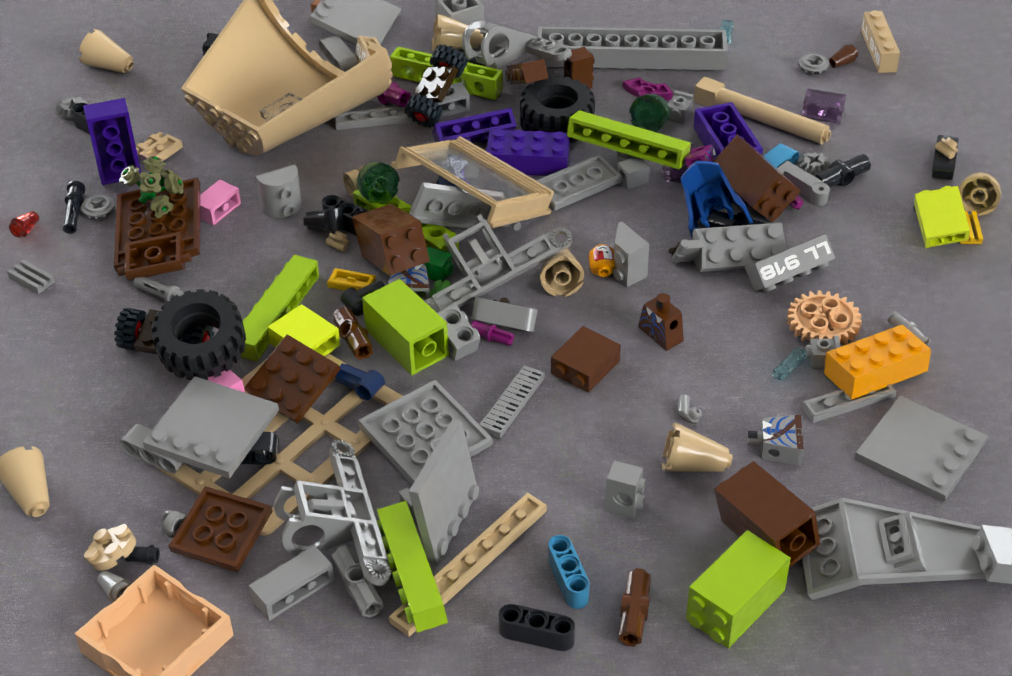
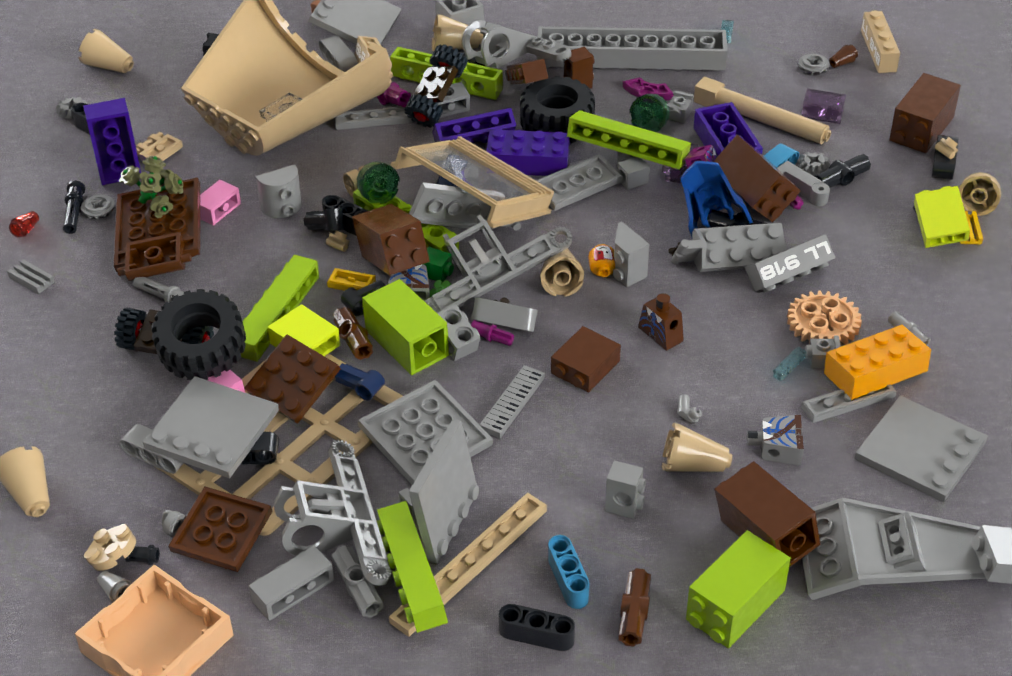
none -> reddish brown brick [889,73,961,153]

